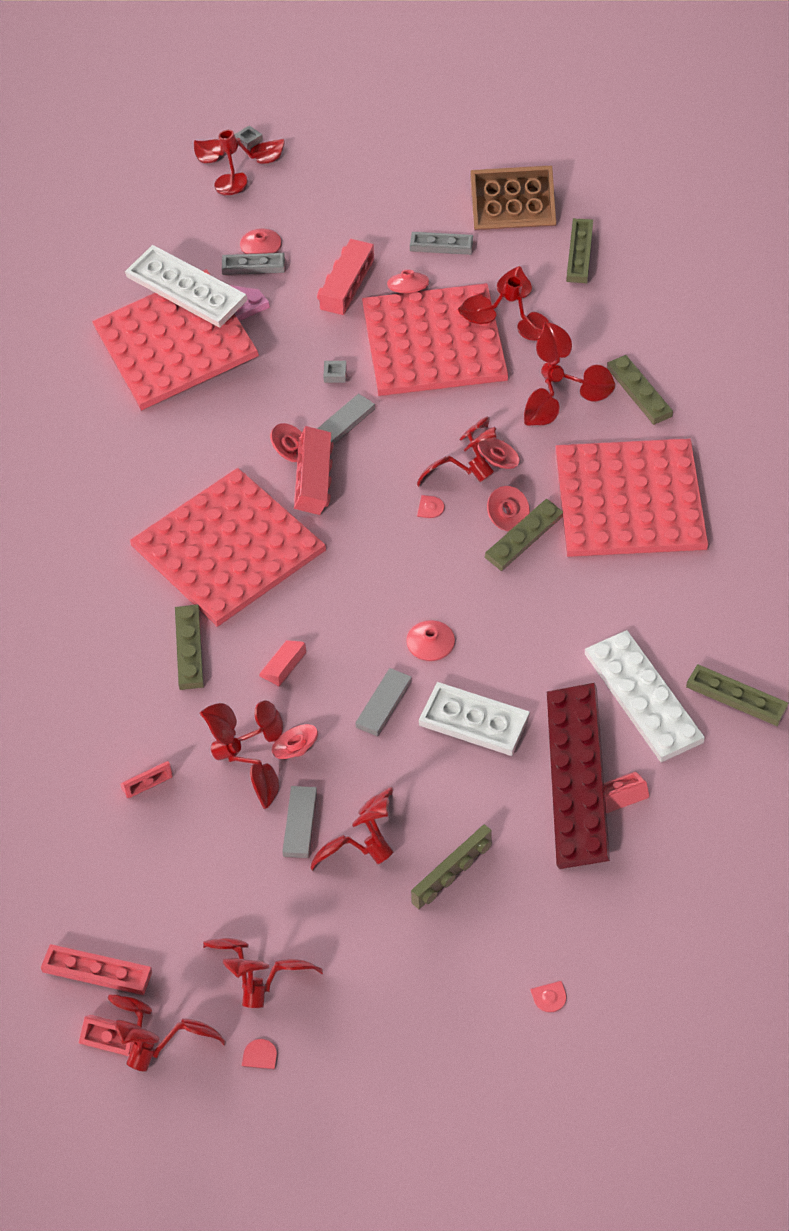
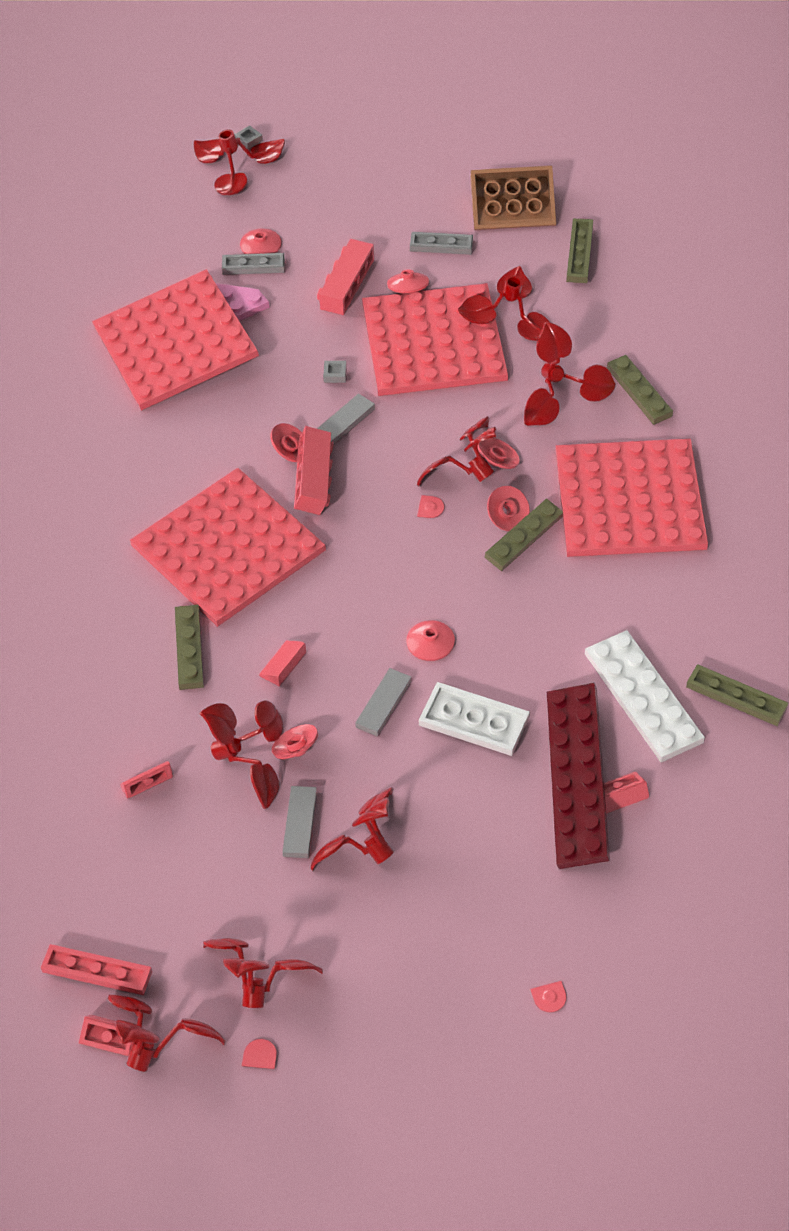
white plate [125,245,248,328] -> none
olive plate [411,824,492,909] -> none

